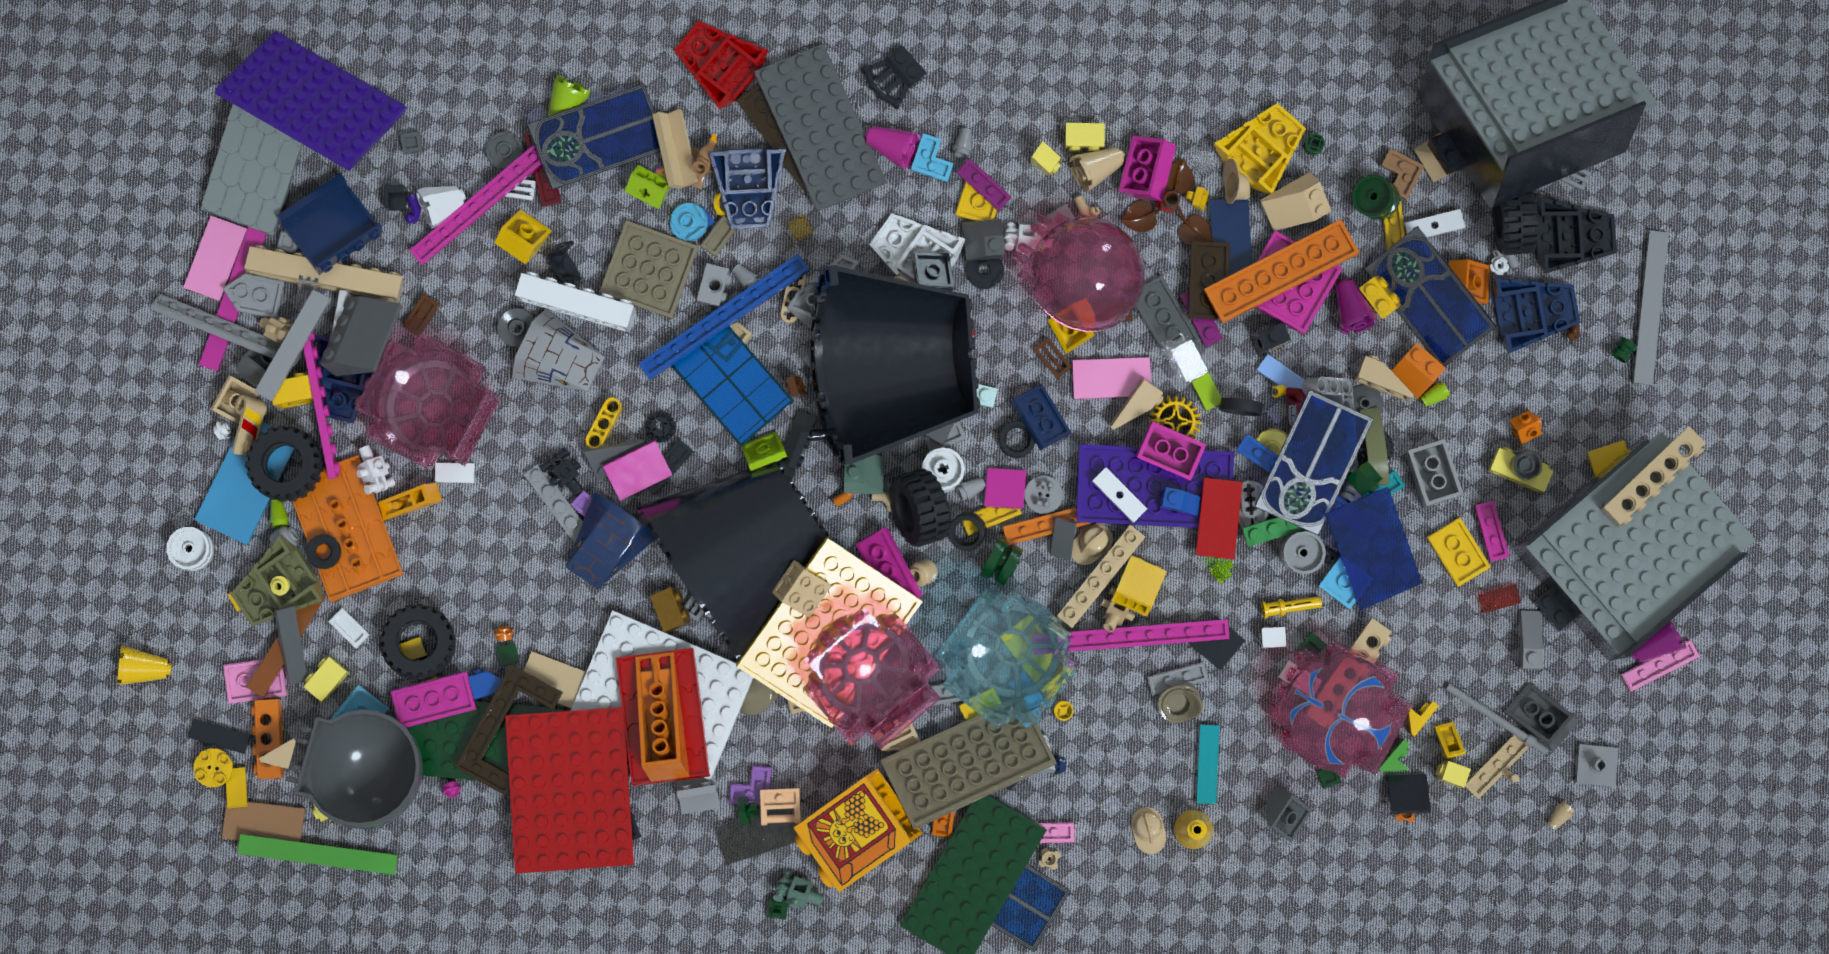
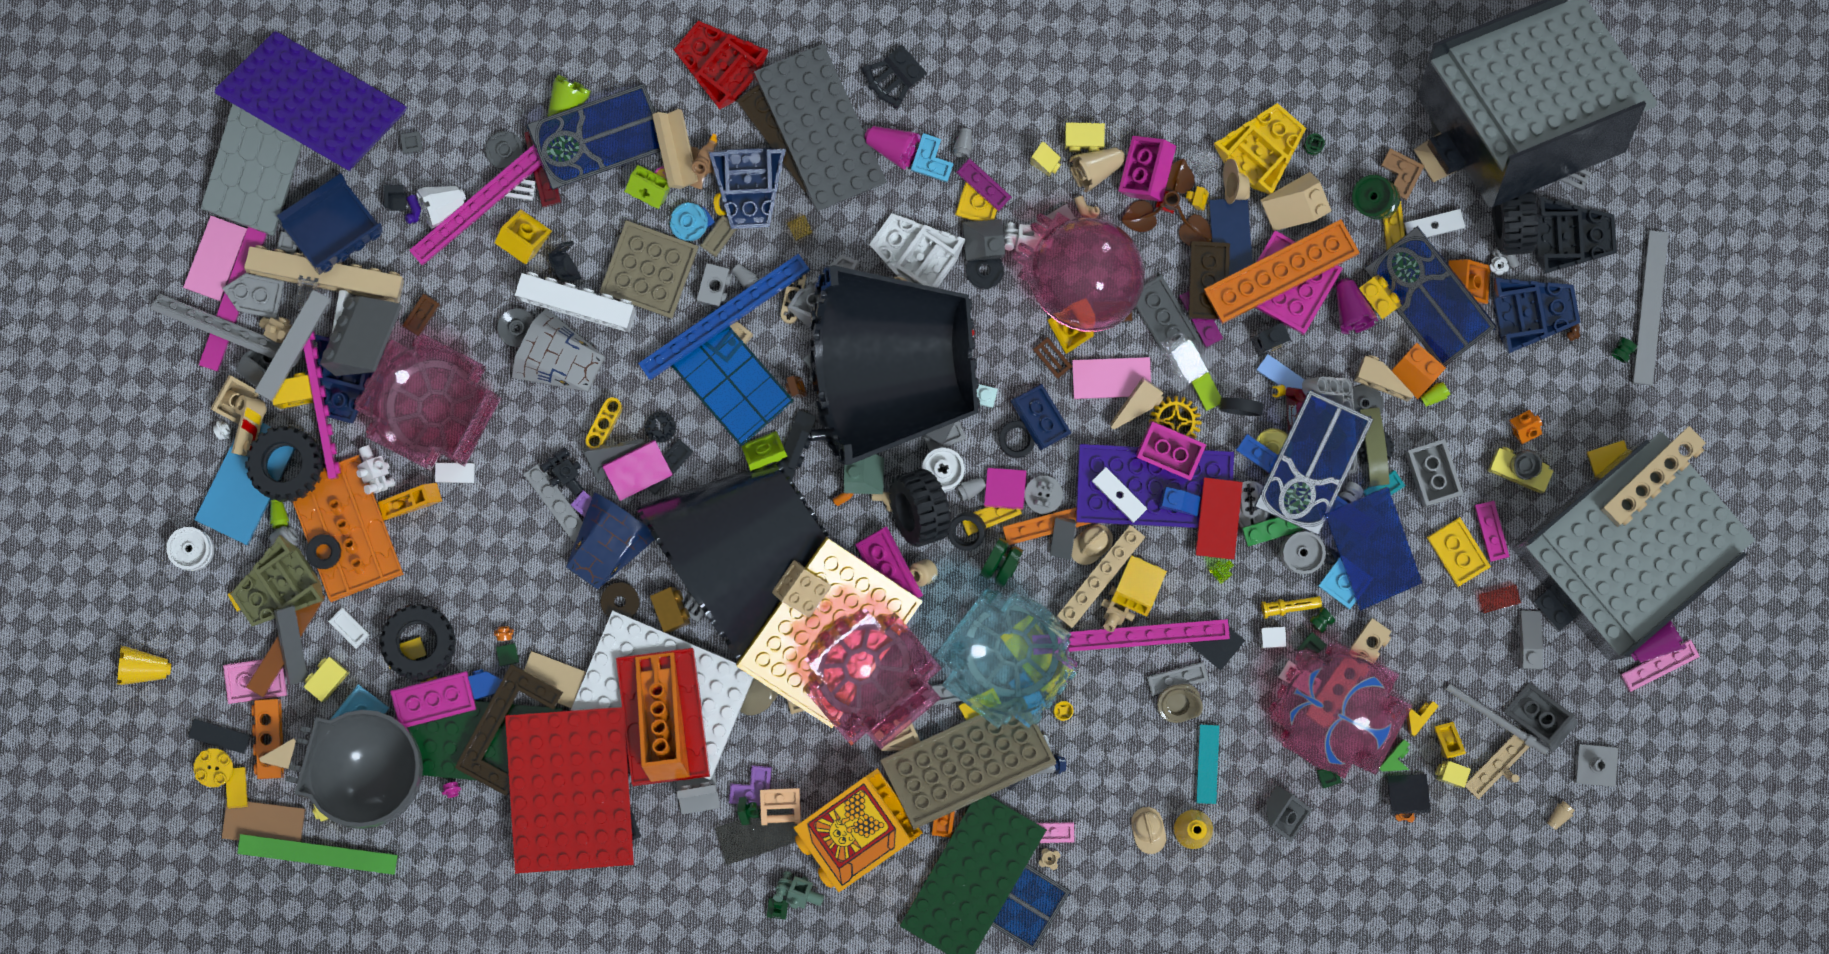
light yellow plate [270,576,290,595] -> none
tile [911,252,955,291] -> none
dark green brick [1347,461,1383,496] -> none
none -> dark brown tile [601,582,640,618]
none -> dark green wheel [1309,607,1336,634]

